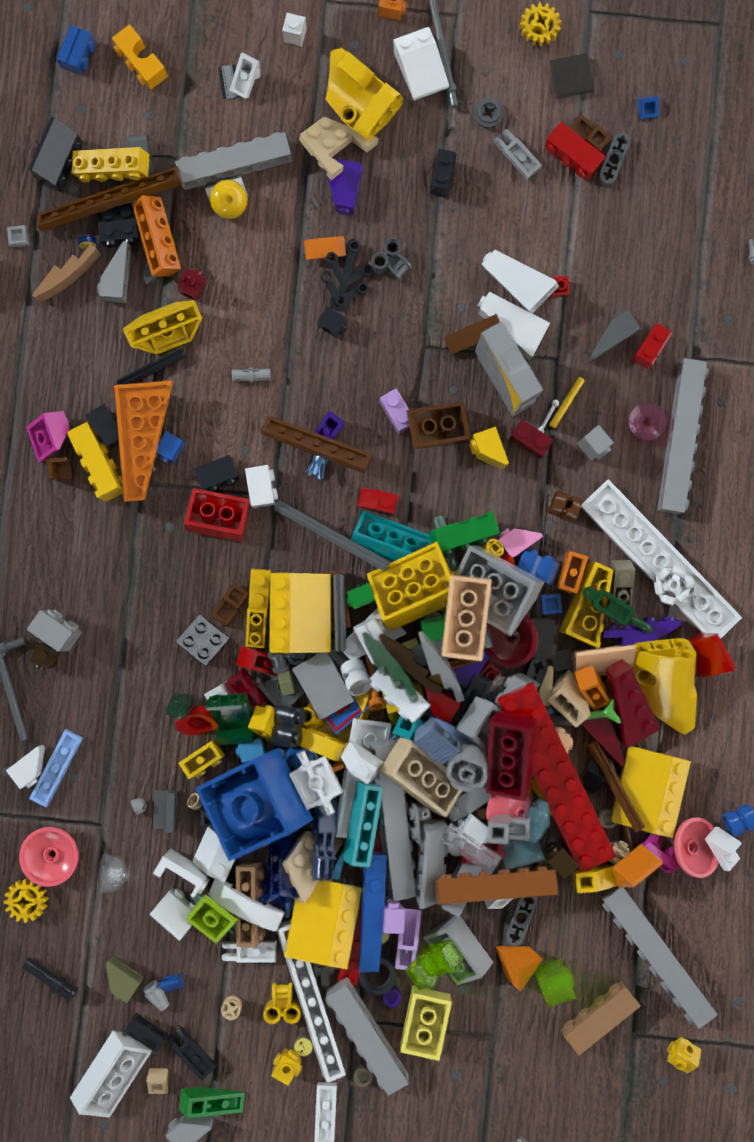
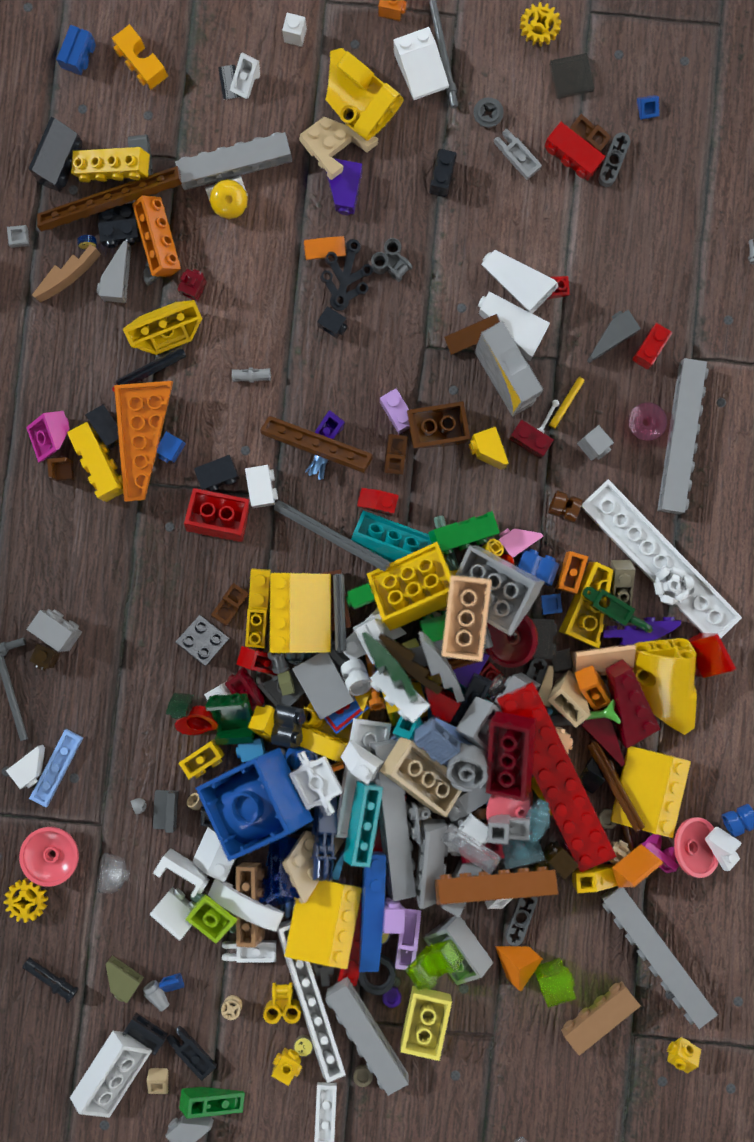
none -> reddish brown slope [384,433,408,475]

